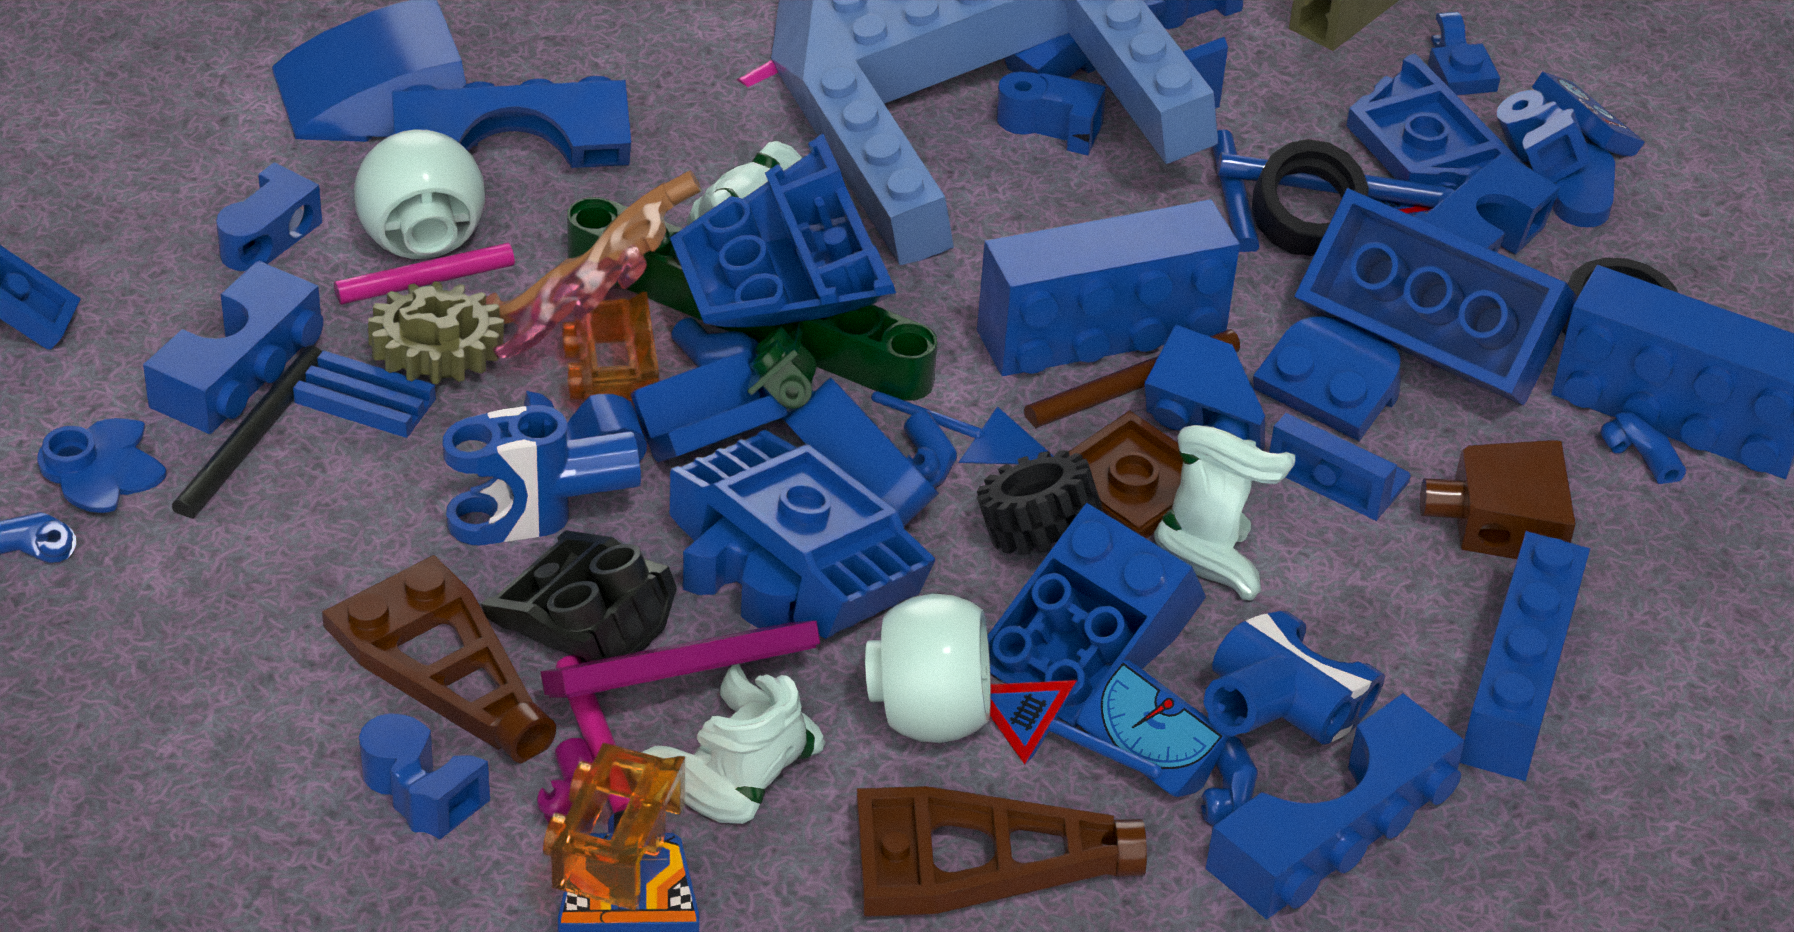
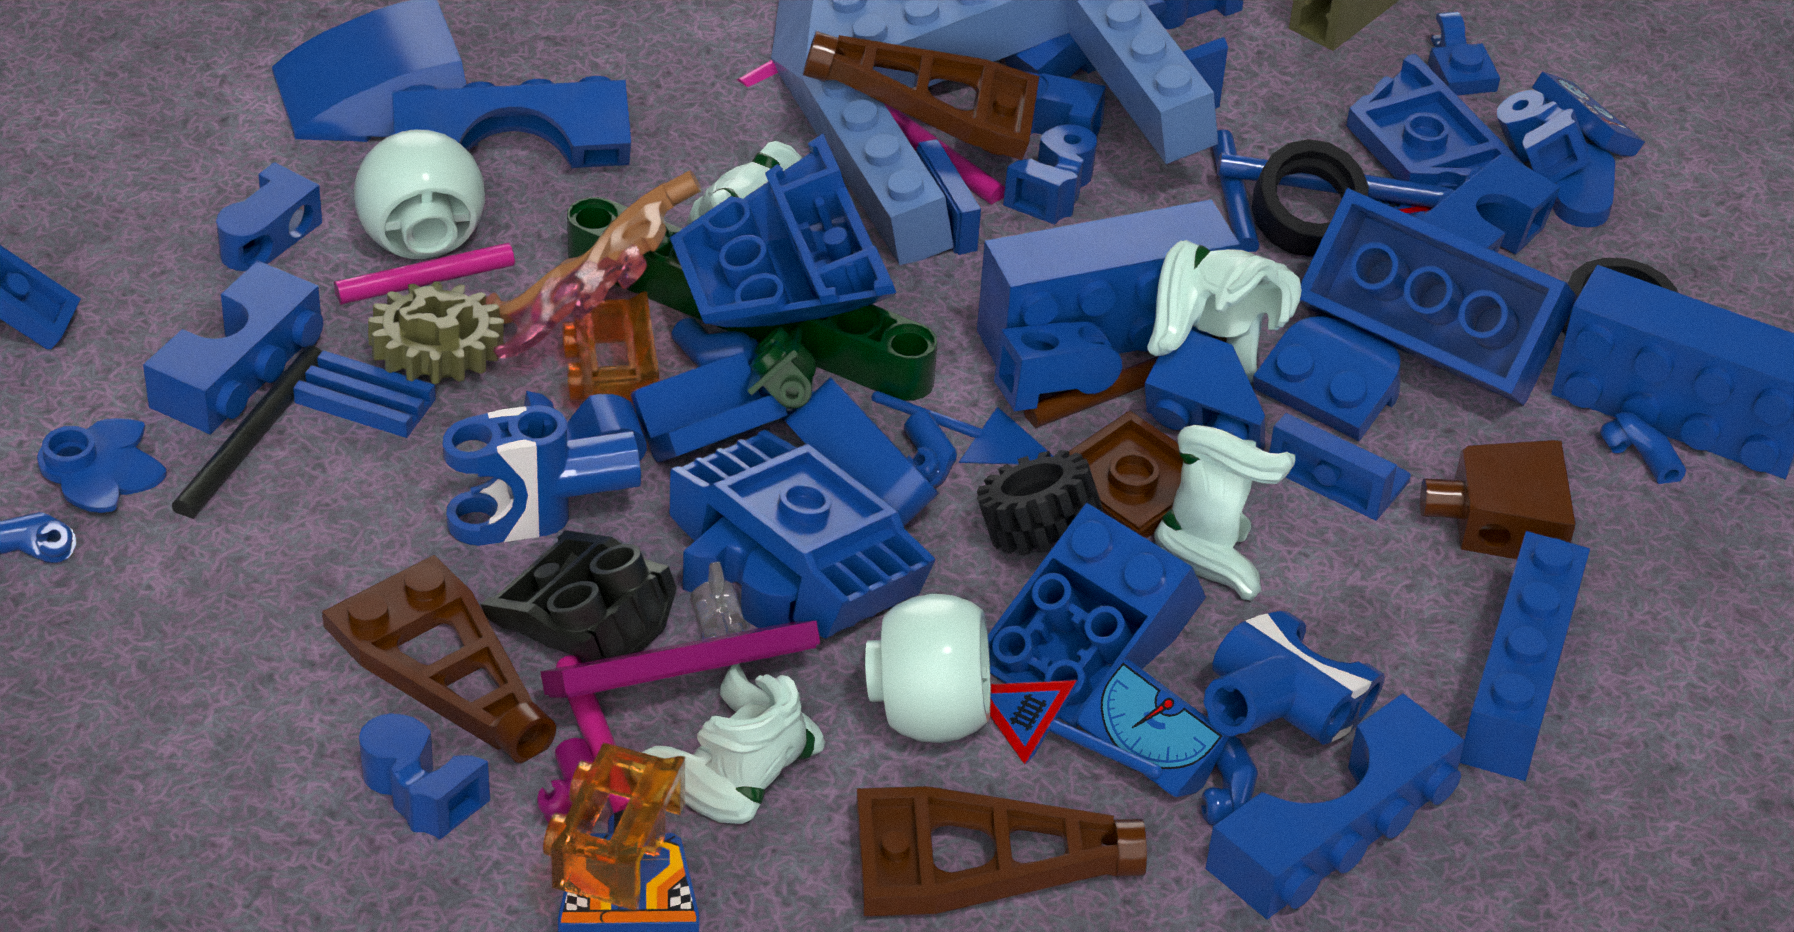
none -> clear piece [689,562,747,639]
none -> reddish brown plate [803,31,1040,160]
none -> dark pink bar [884,103,1005,205]
none -> blue tile [916,139,981,255]
none -> blue leg [994,321,1122,412]
none -> blue leg [1003,124,1097,225]
none -> light aqua hair [1147,240,1302,382]

